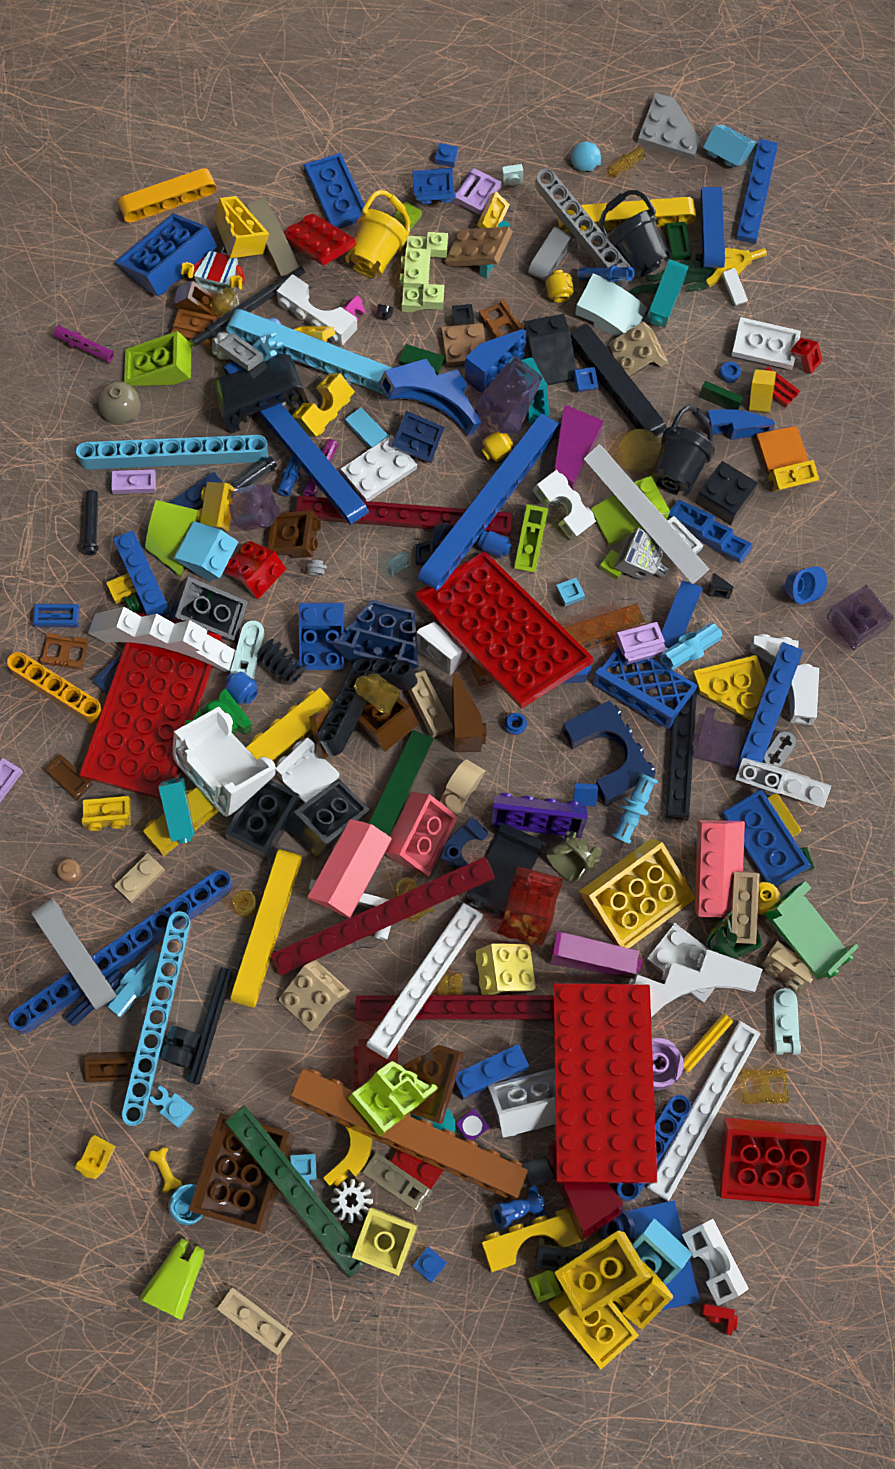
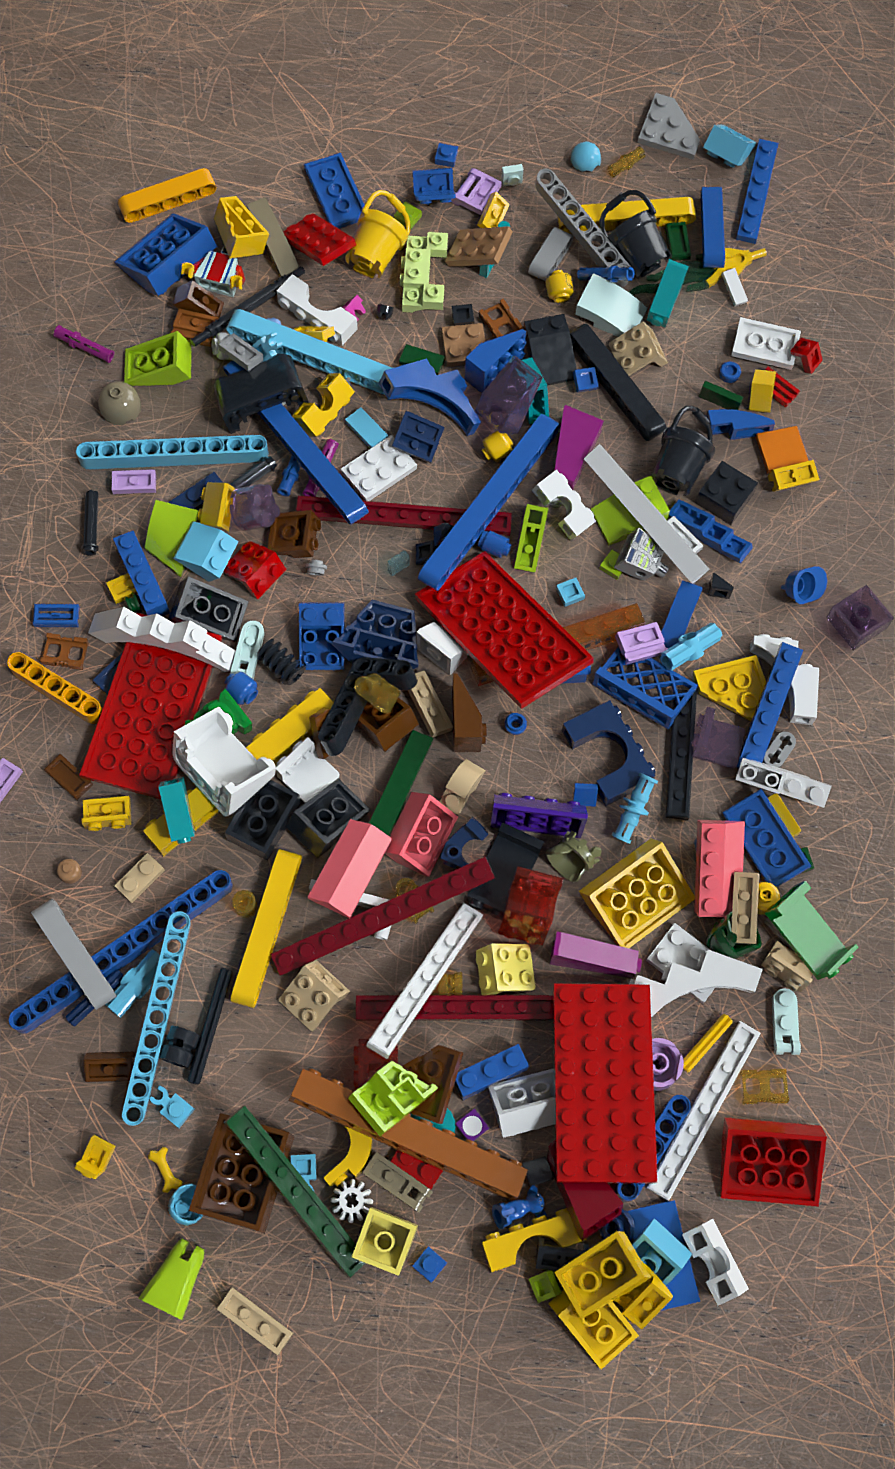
clear yellow wheel [211,288,239,316] -> none
clear yellow tile [619,429,660,472] -> none
red bracket [700,1304,738,1336] -> none

